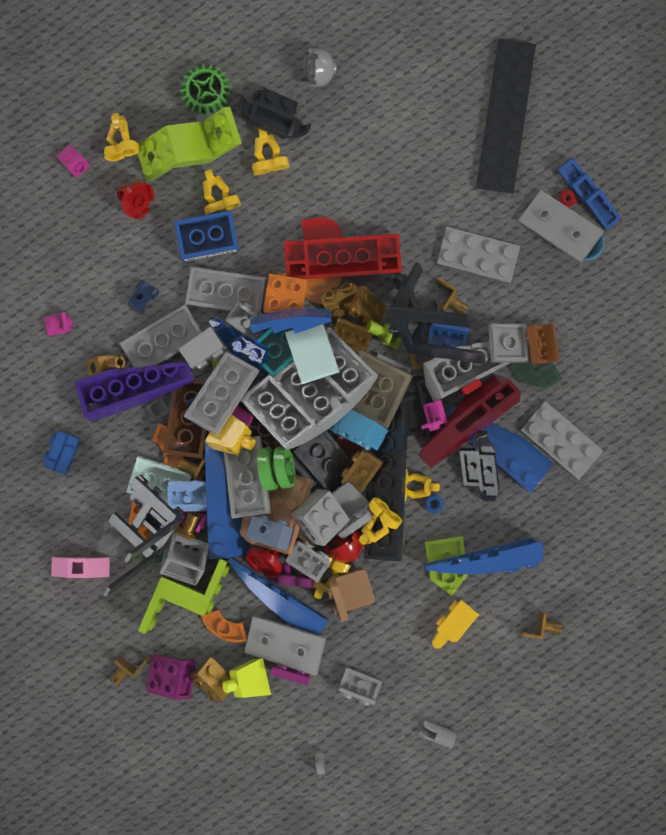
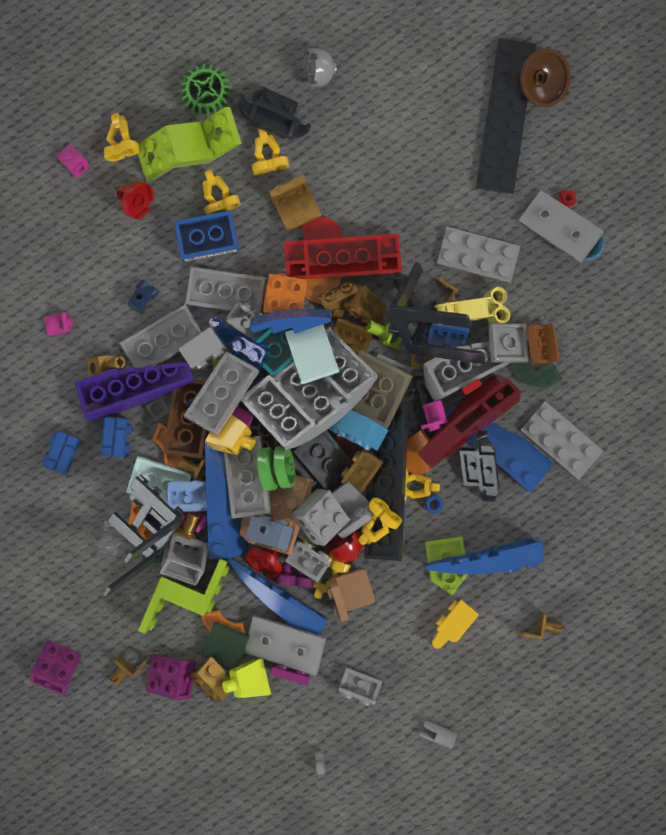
bright pink slope [51,557,110,578] -> none
blue slope [556,157,622,231] -> none
none -> magenta bracket [30,640,82,696]
none -> blue brick [101,417,132,458]
none -> clear green tile [201,621,250,669]
none -> pearl gold bracket [269,175,321,231]
none -> orange tile [406,429,432,475]
none -> light yellow piece [434,287,510,325]
none -> reddish brown dish [520,49,571,107]

